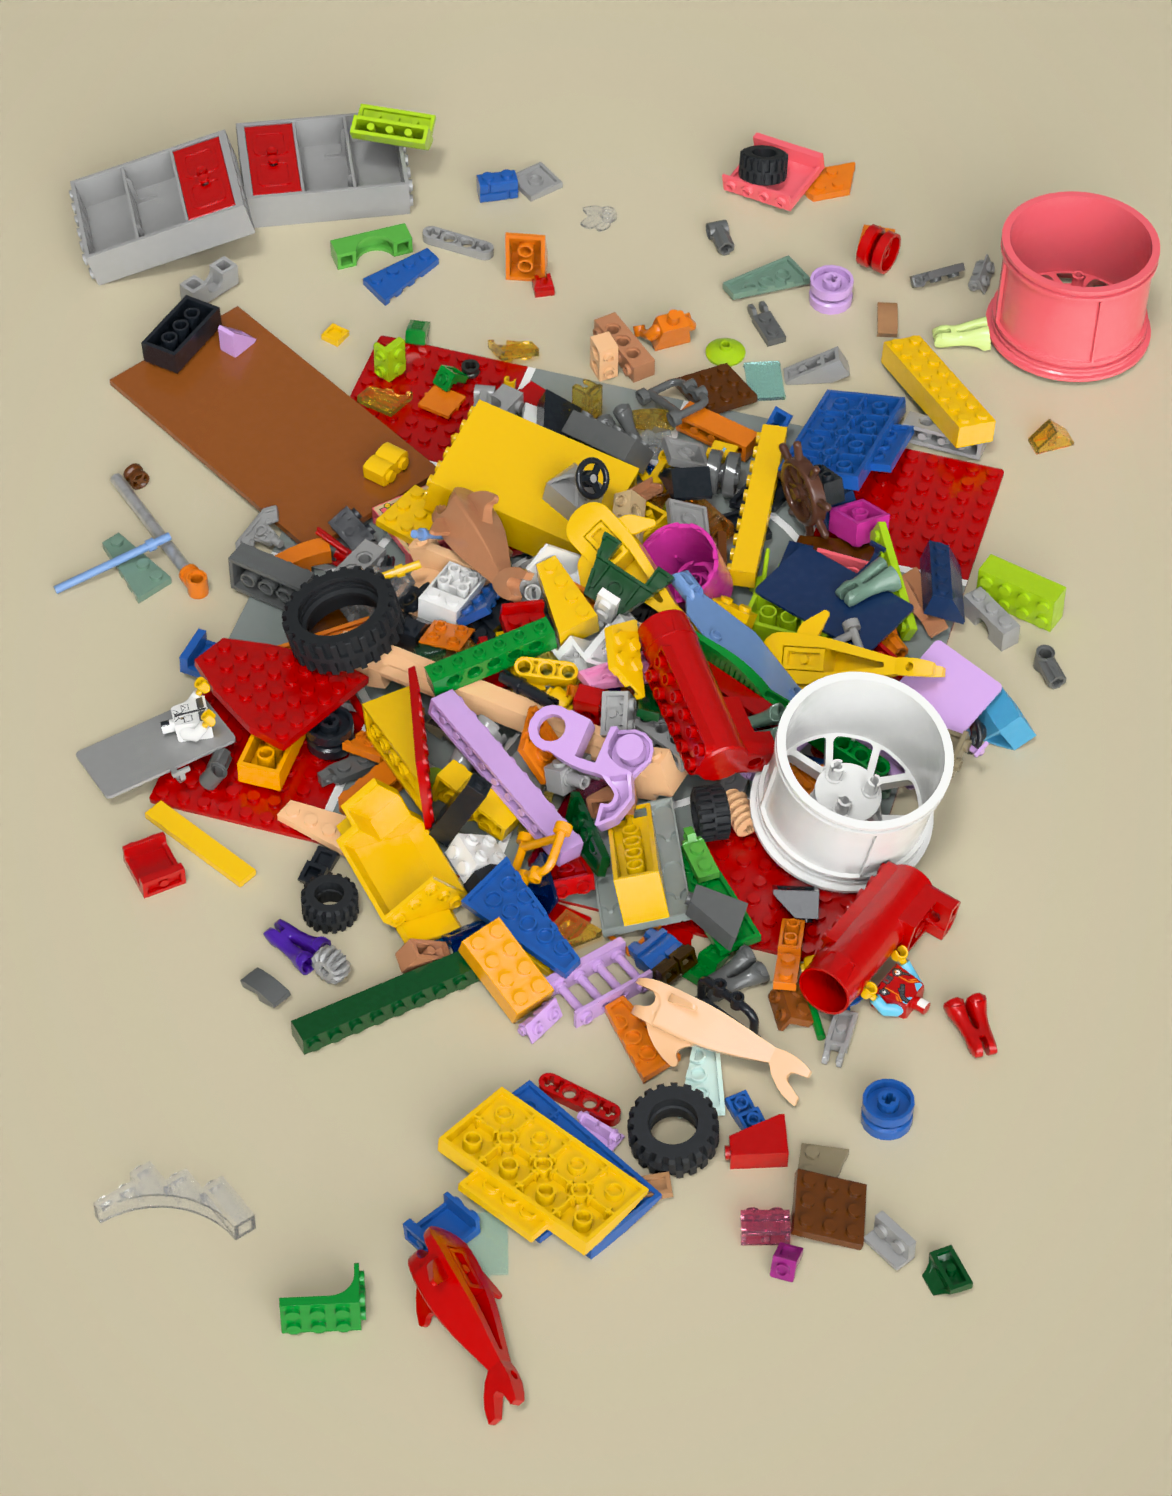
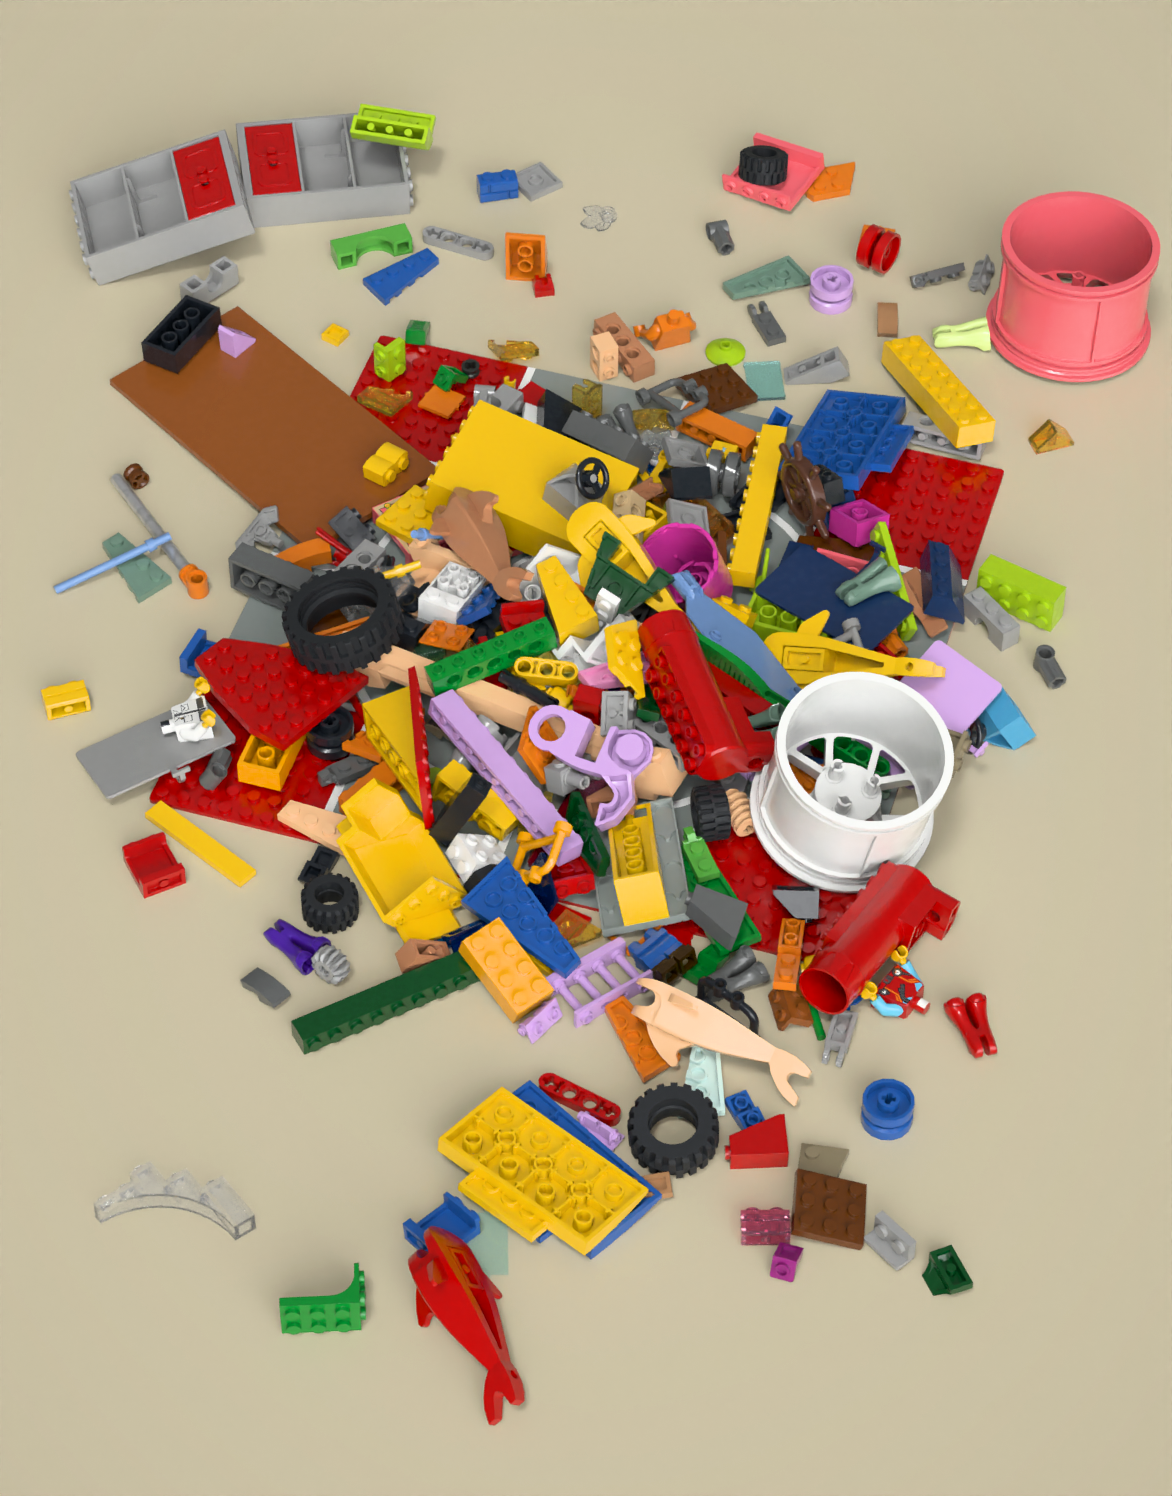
none -> yellow brick [41,680,91,720]

